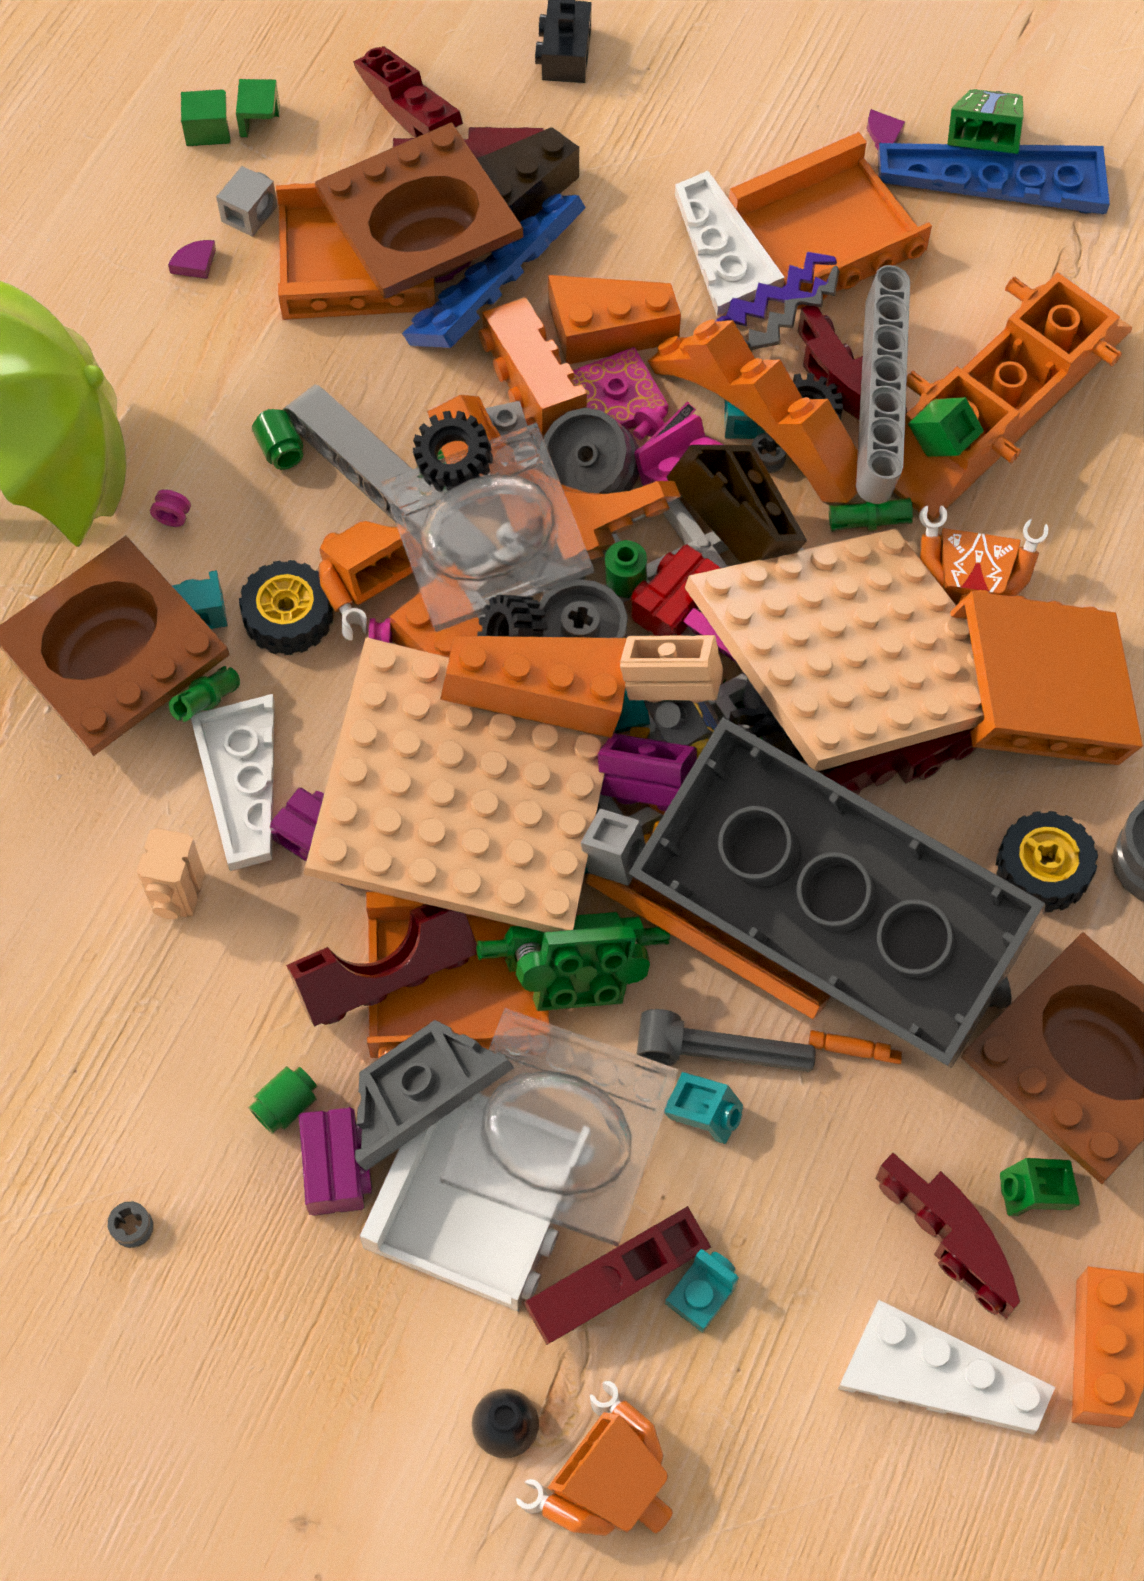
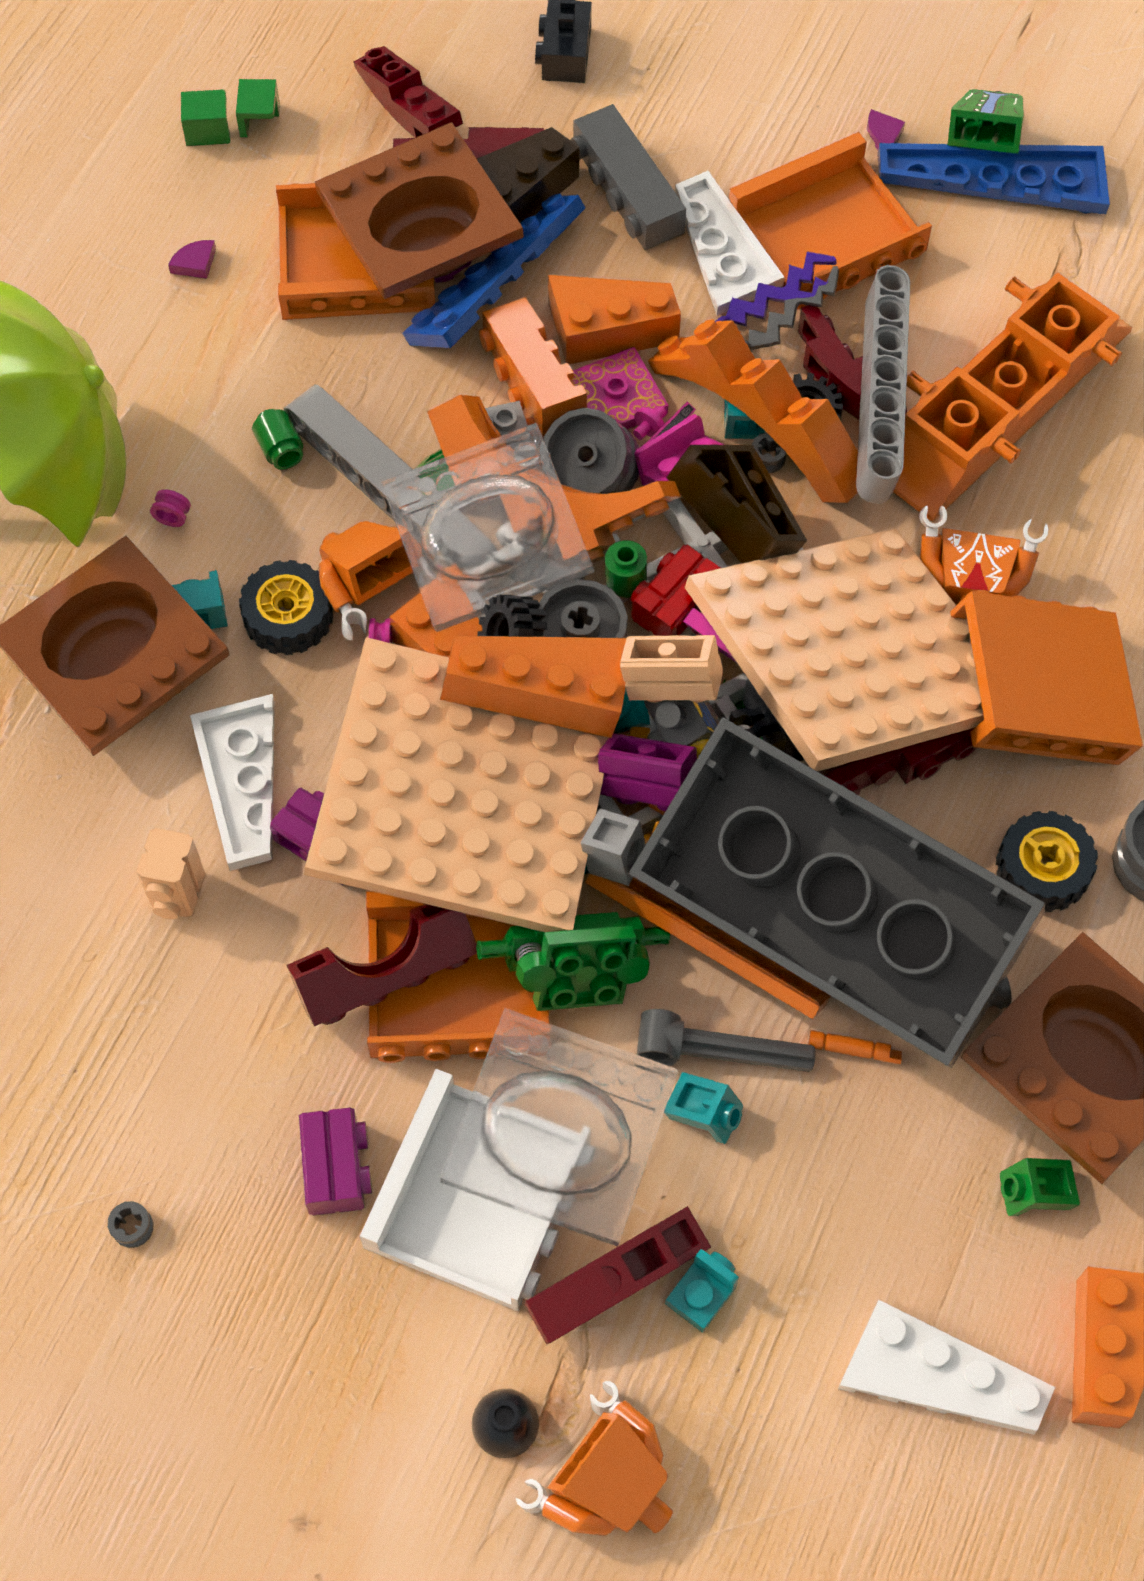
green pin [169,666,240,722] -> none
light grey brick [216,166,278,237] -> none
green brick [248,1066,317,1134] -> none
dark grey wing [355,1020,514,1171] -> none
black tyre [413,411,493,494] -> none
green pin [828,497,913,532] -> none
dark red slope [875,1153,1020,1319] -> none
green panel [908,397,984,457] -> none
none -> dark grey brick [571,104,686,250]

